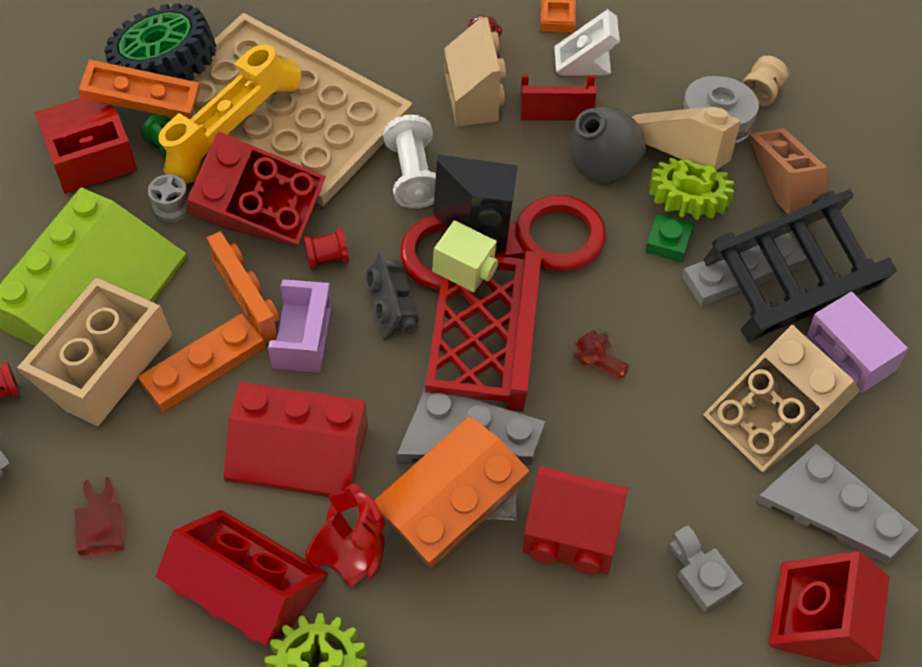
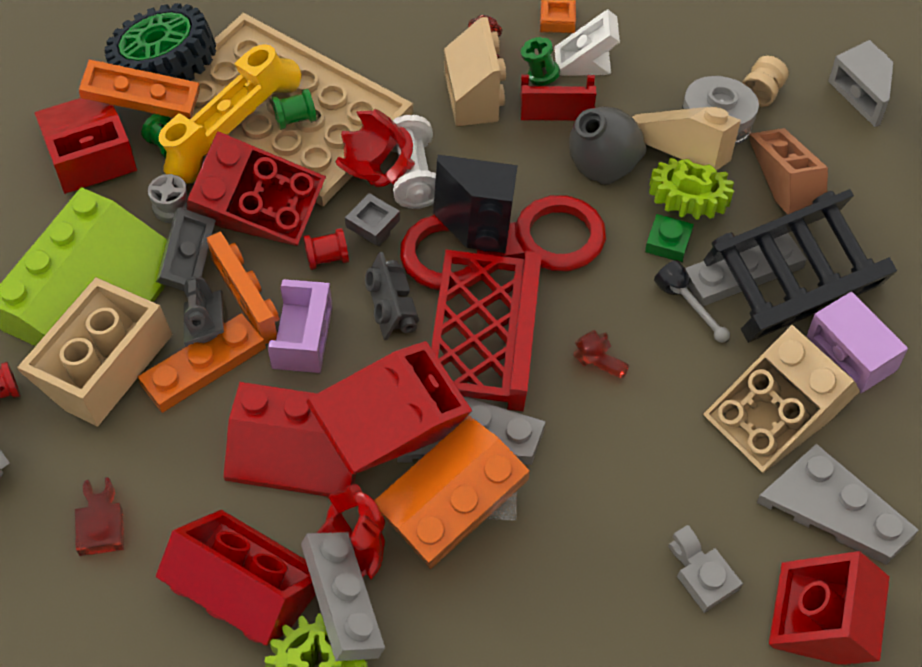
yellowish green brick [432,220,498,292] -> none
red slope [522,466,628,575] -> none
none -> dark grey plate [156,207,216,291]
none -> dark grey hinge [184,276,224,346]
none -> green bush [271,89,317,130]
none -> light grey plate [301,532,385,661]
none -> red slope [306,341,472,476]
none -> red helmet [335,109,415,187]
none -> flat silver tile [345,193,400,246]
none -> green bush [521,37,560,86]
none -> hinge [654,260,730,343]
none -> light grey slope [828,40,893,127]

